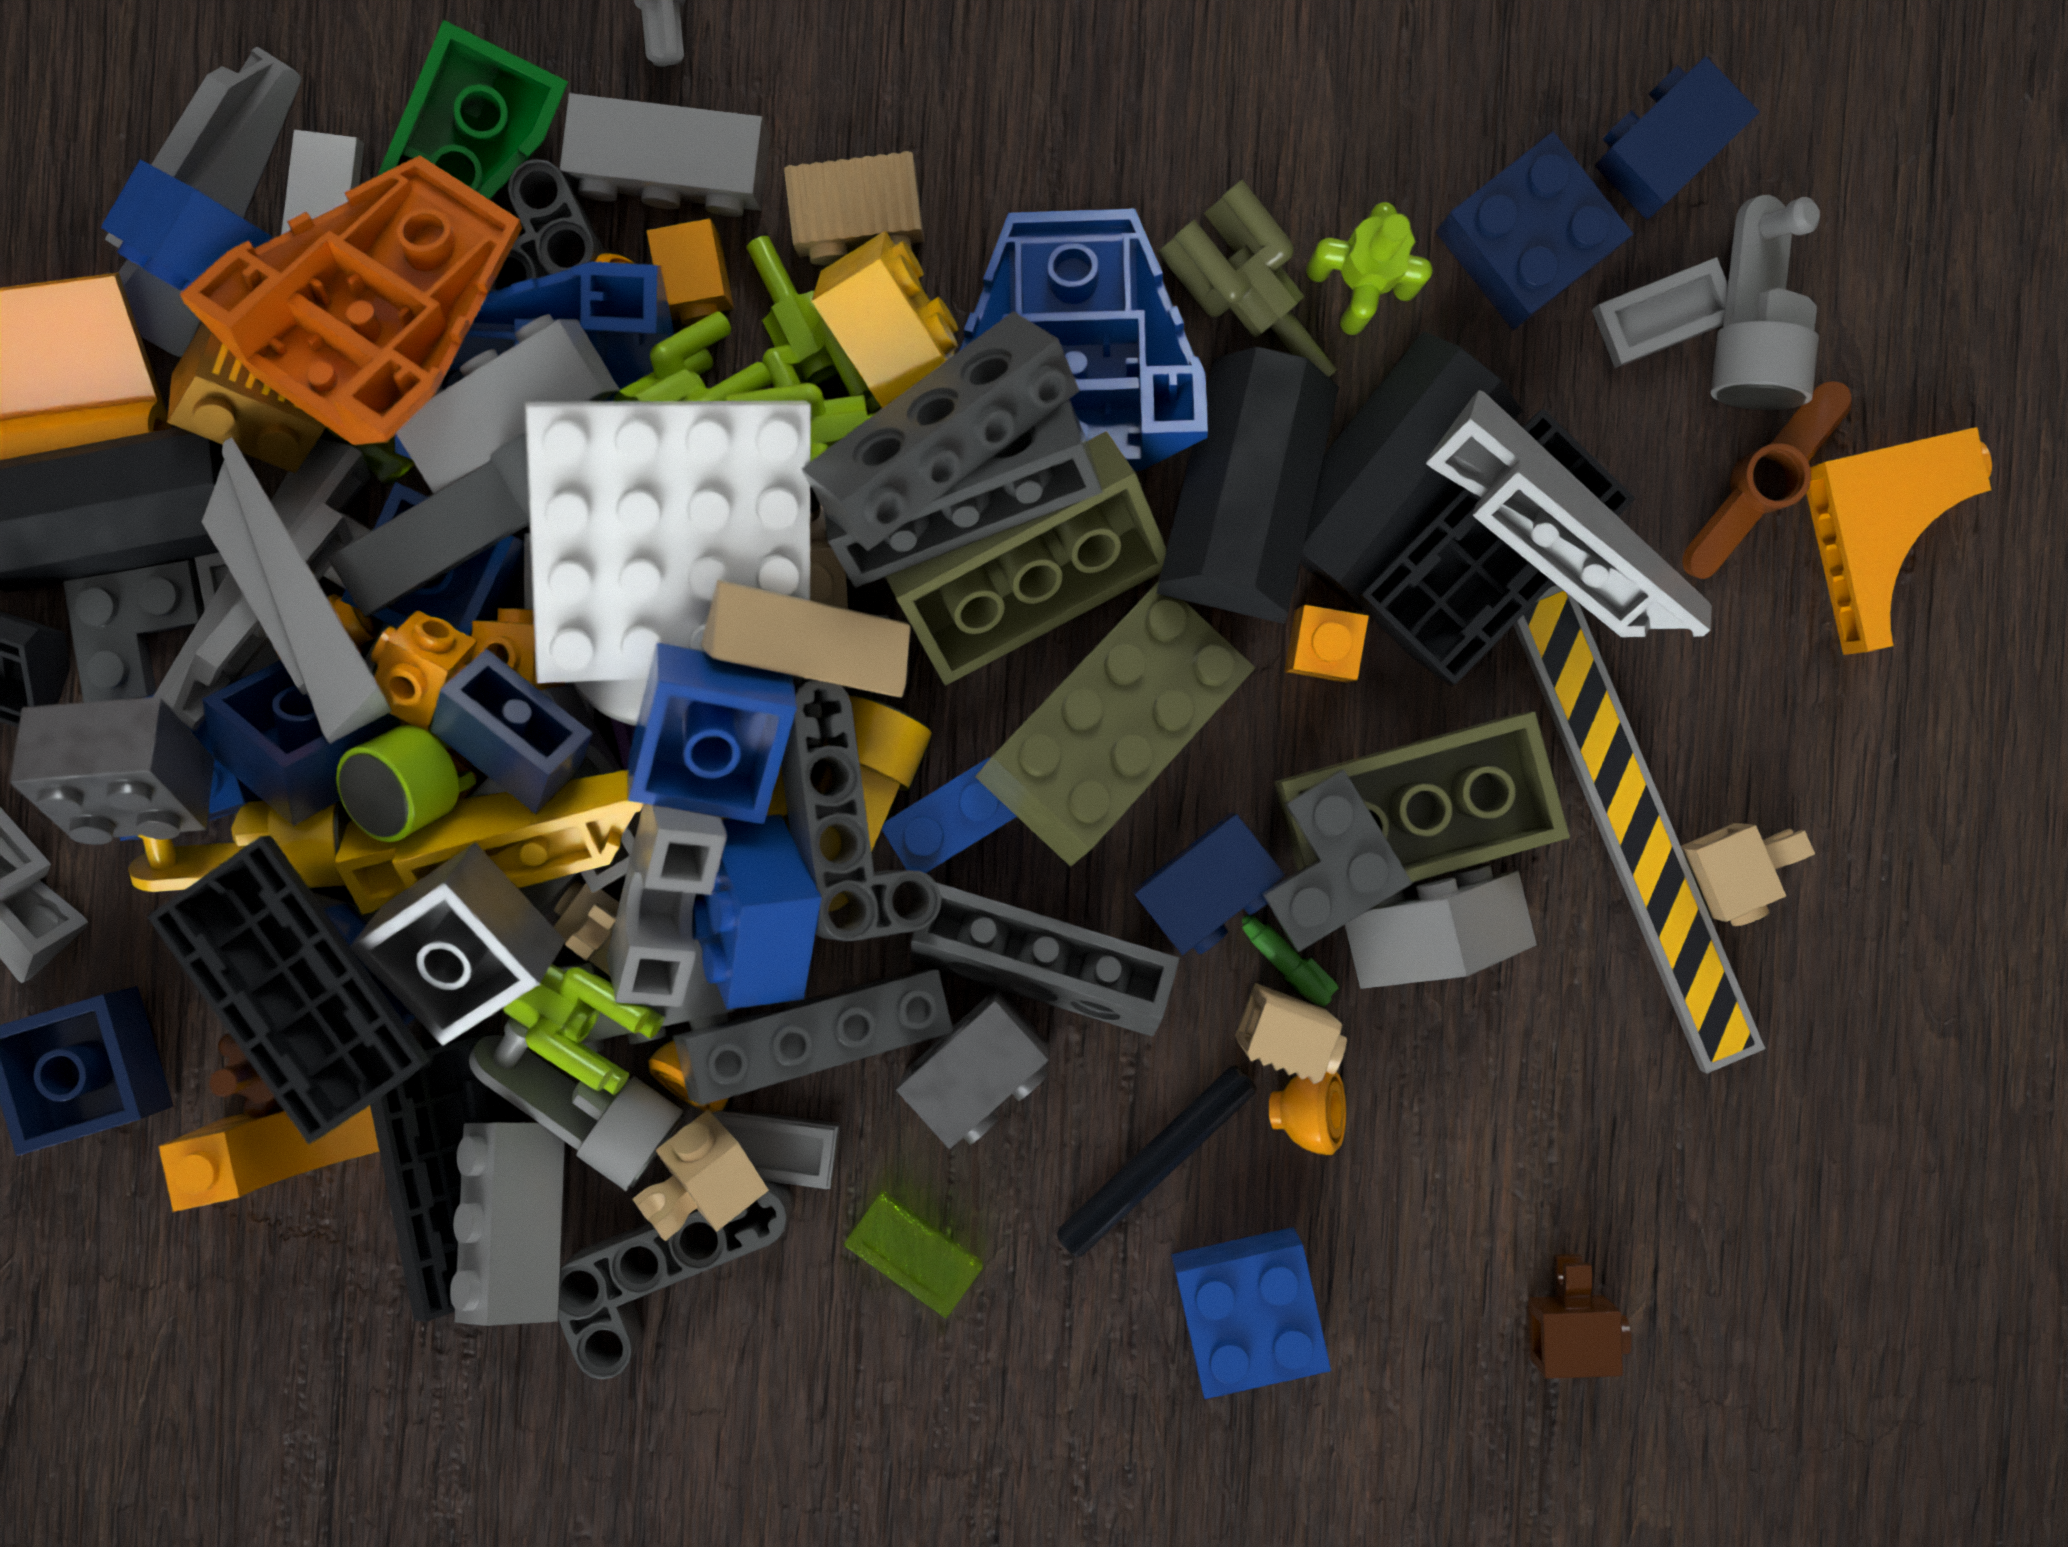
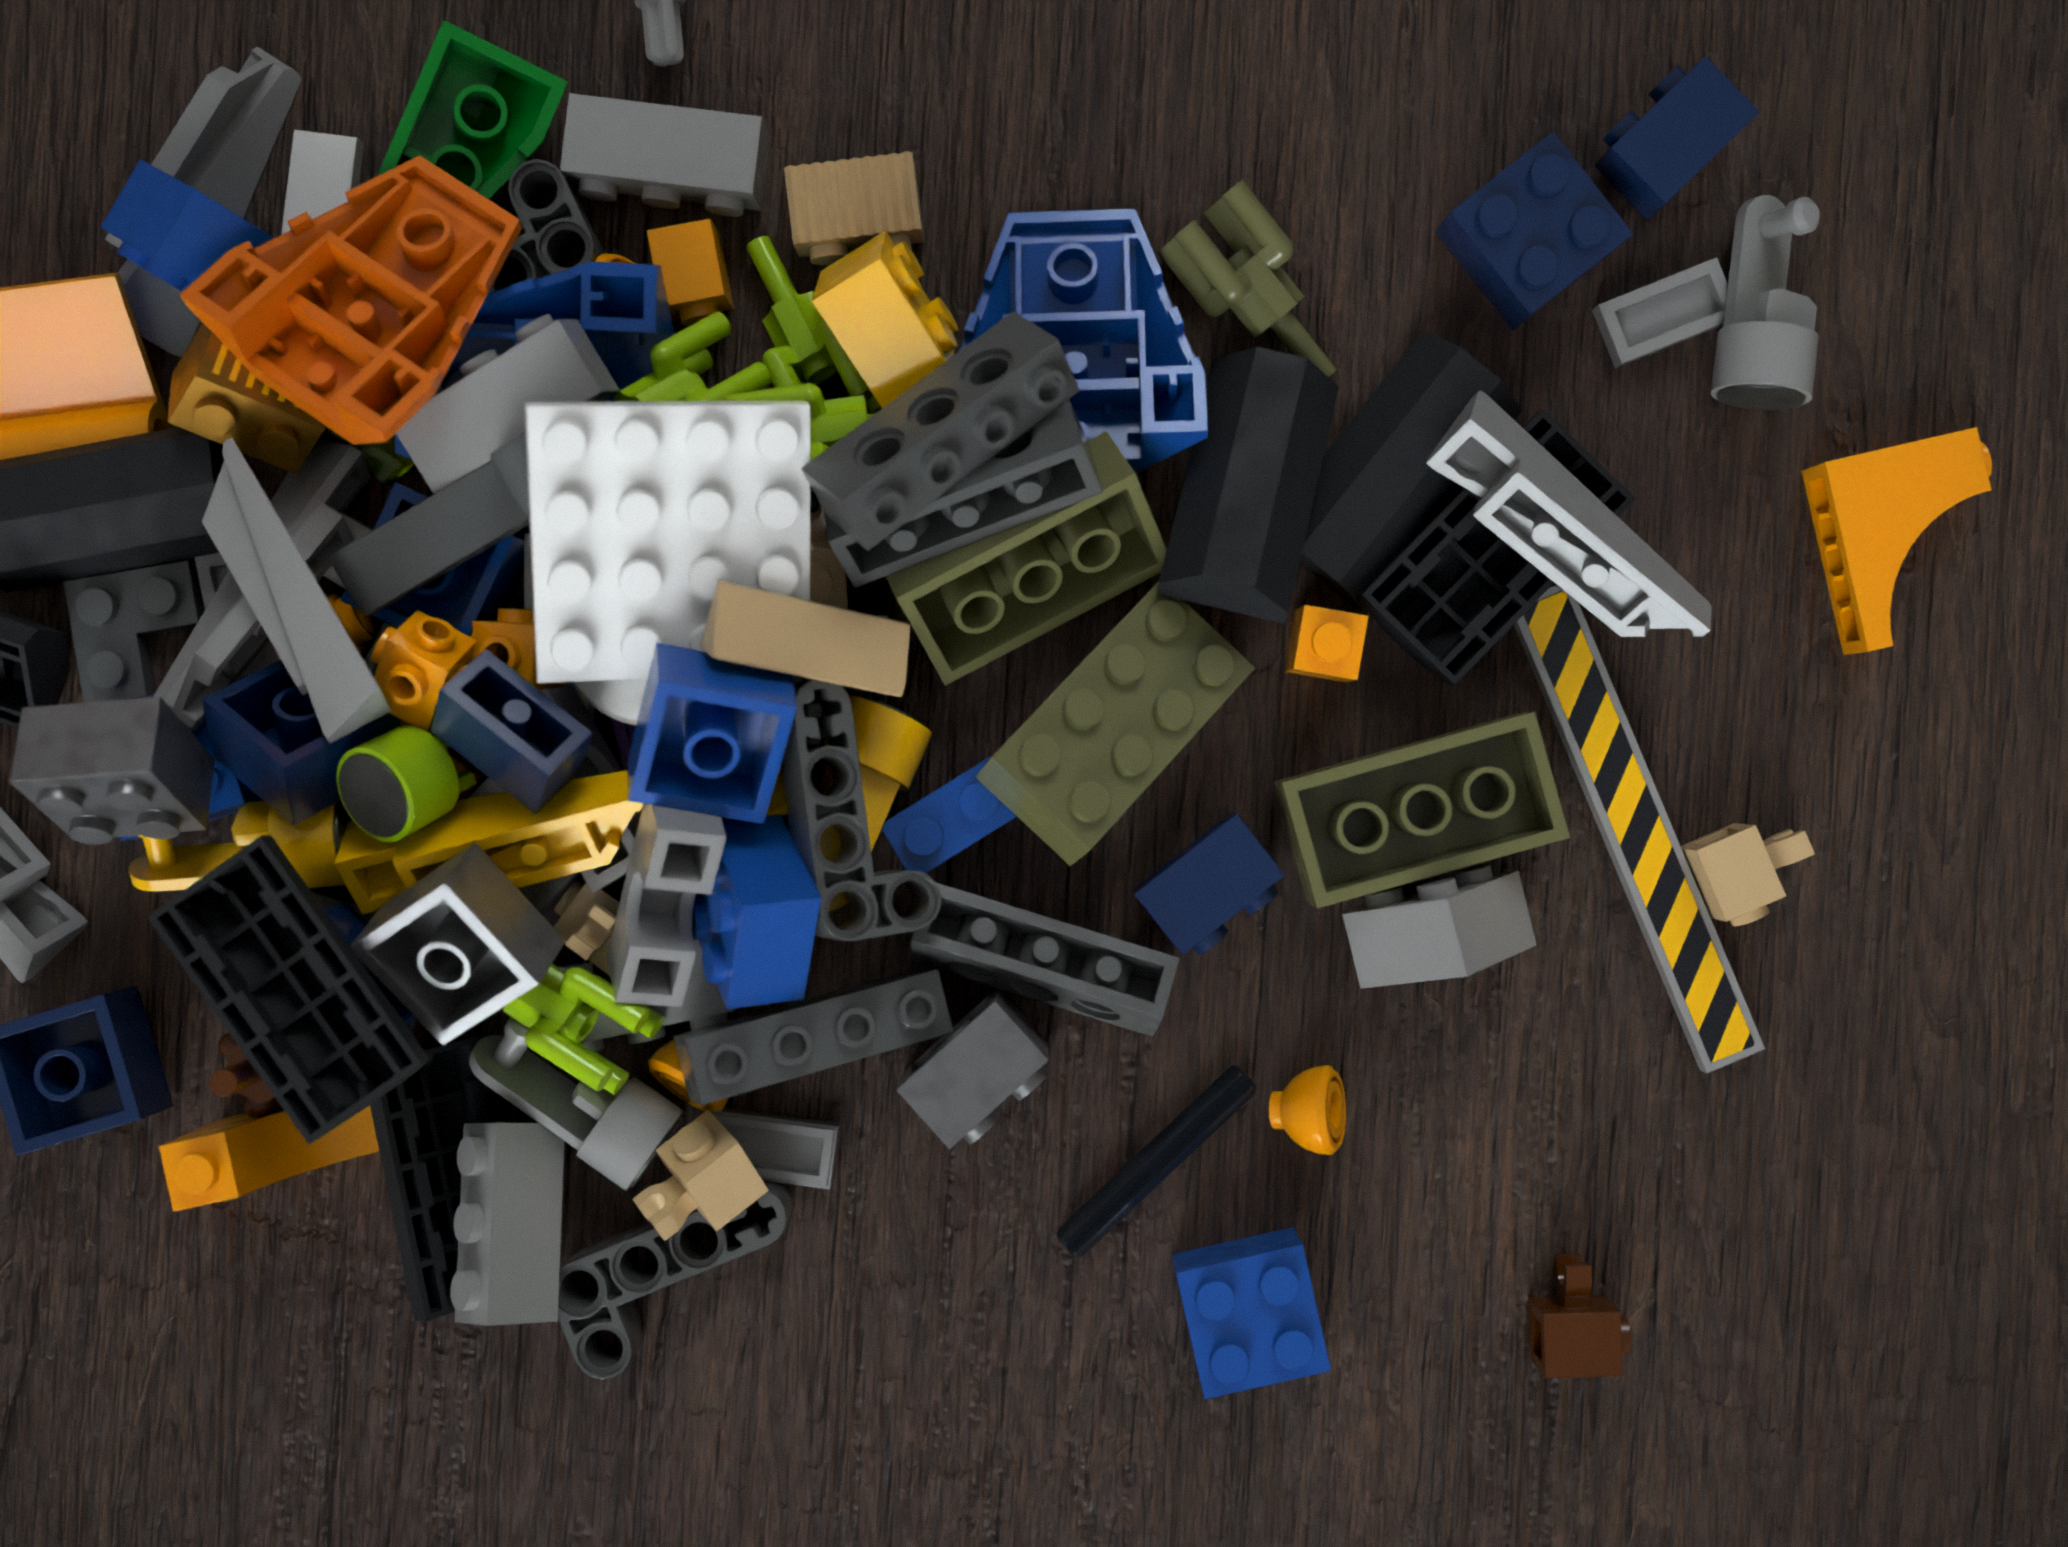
clear neon green tile [843,1190,984,1319] -> none
tan brick [1235,983,1347,1084] -> none
bright green piece [1241,915,1339,1007] -> none
dark grey plate [1262,769,1412,952] -> none
lime plant [1306,202,1433,335] -> none
dark orange piece [1682,381,1852,579] -> none

